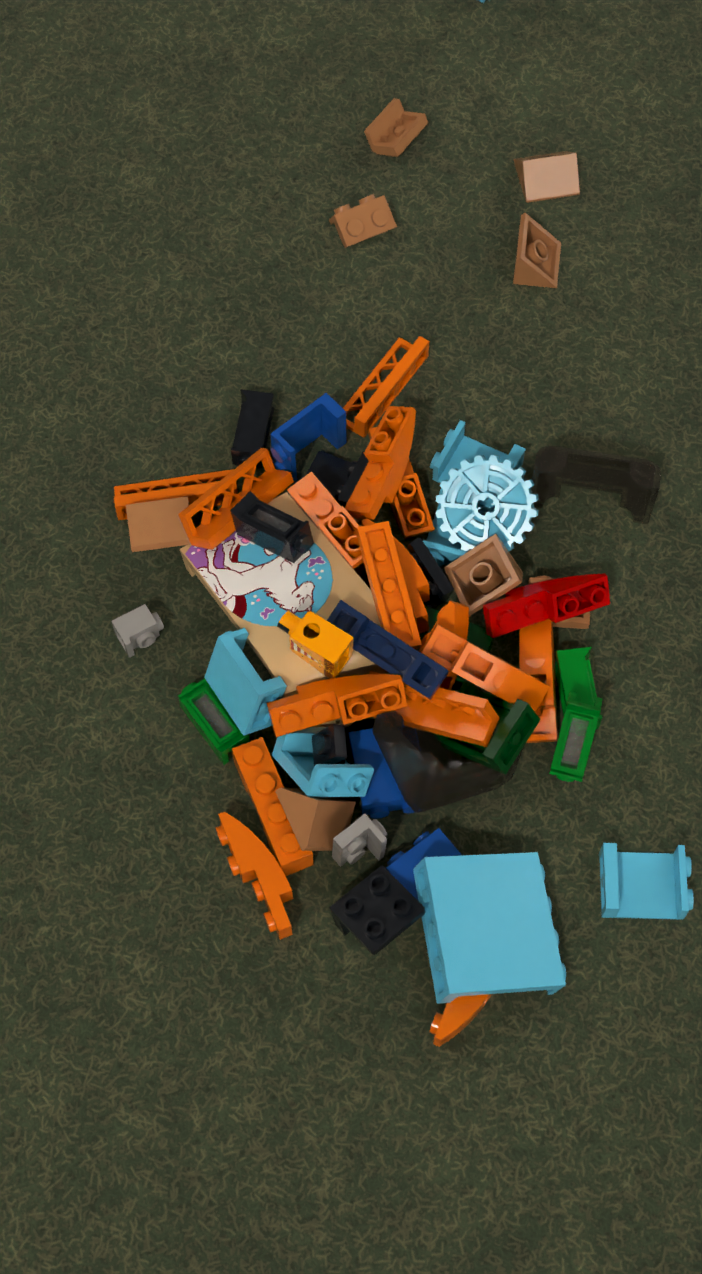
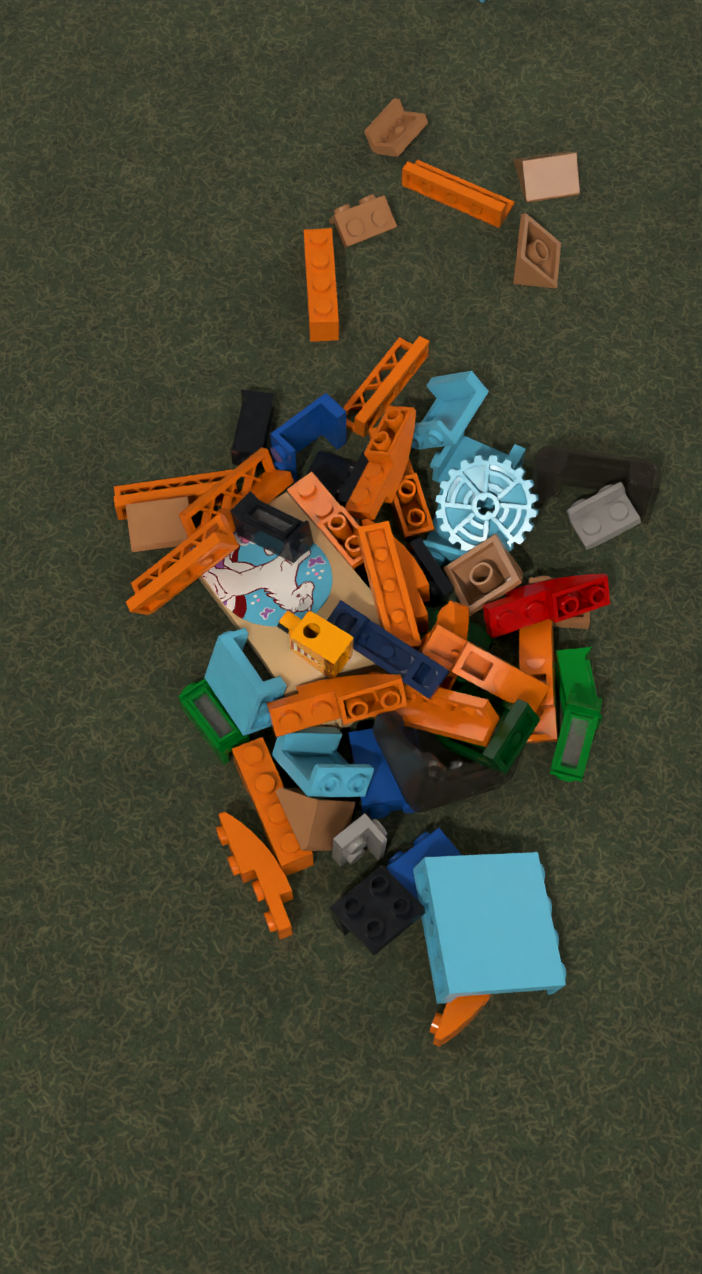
light grey brick [111,604,164,658] -> none
black bracket [312,724,347,766] -> none
medium azure panel [599,843,694,920] -> none
none -> orange fence [126,514,239,615]
none -> orange arch [304,228,339,342]
none -> orange fence [402,160,515,228]
none -> medium azure panel [411,371,489,450]
none -> light grey bracket [567,482,641,550]

